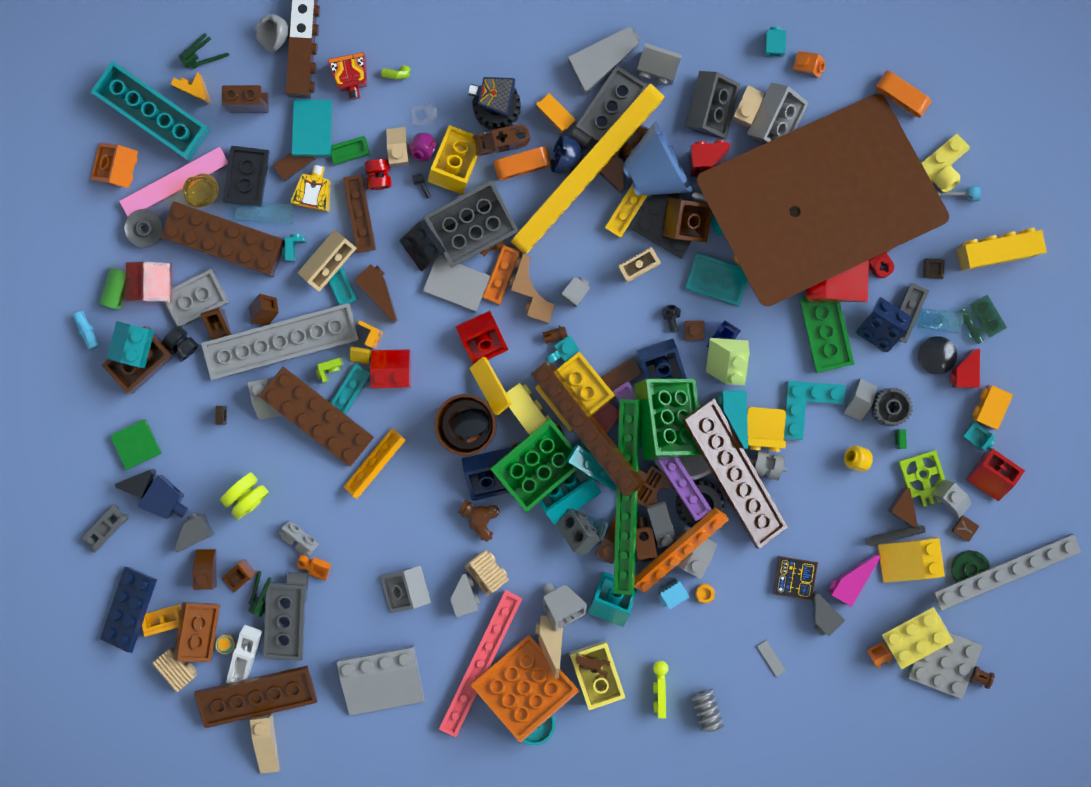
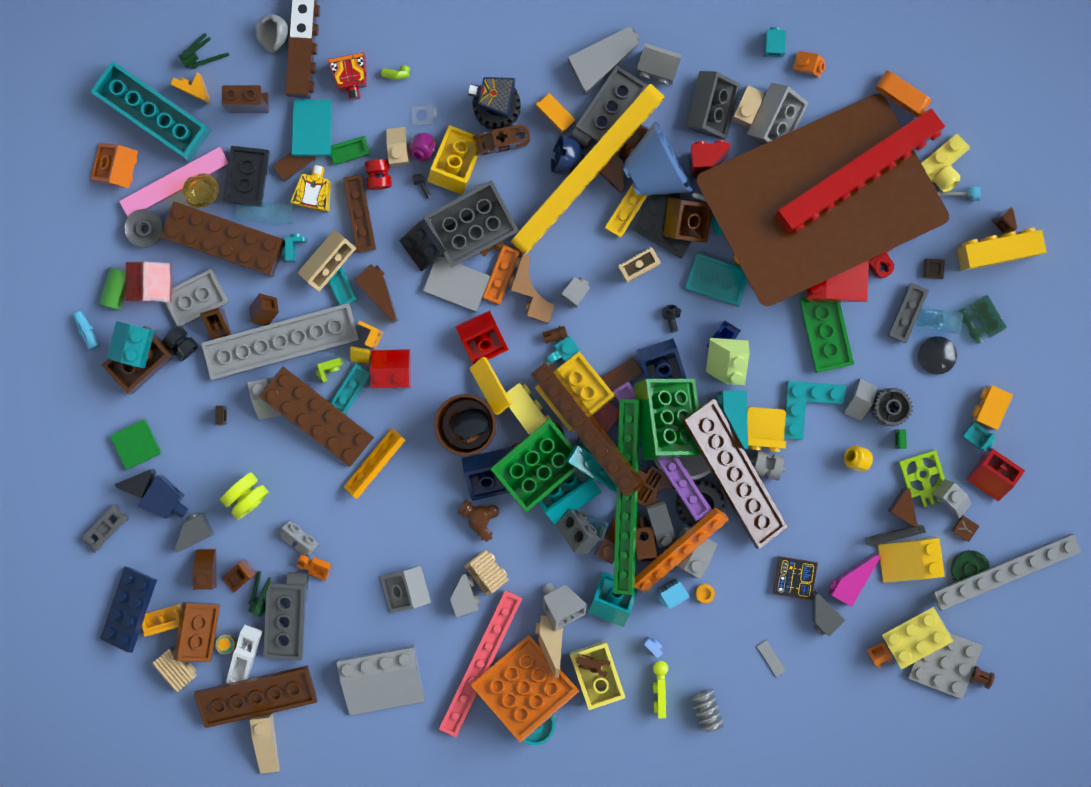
orange beam [493,146,551,181] -> none
reddish brown plate [685,321,704,340] -> none
dark blue bracket [856,297,913,352] -> none
red slope [949,349,980,388] -> none
none -> light blue plate [643,637,663,658]
none -> red brick [775,108,945,235]
none -> reddish brown slope [992,207,1017,234]

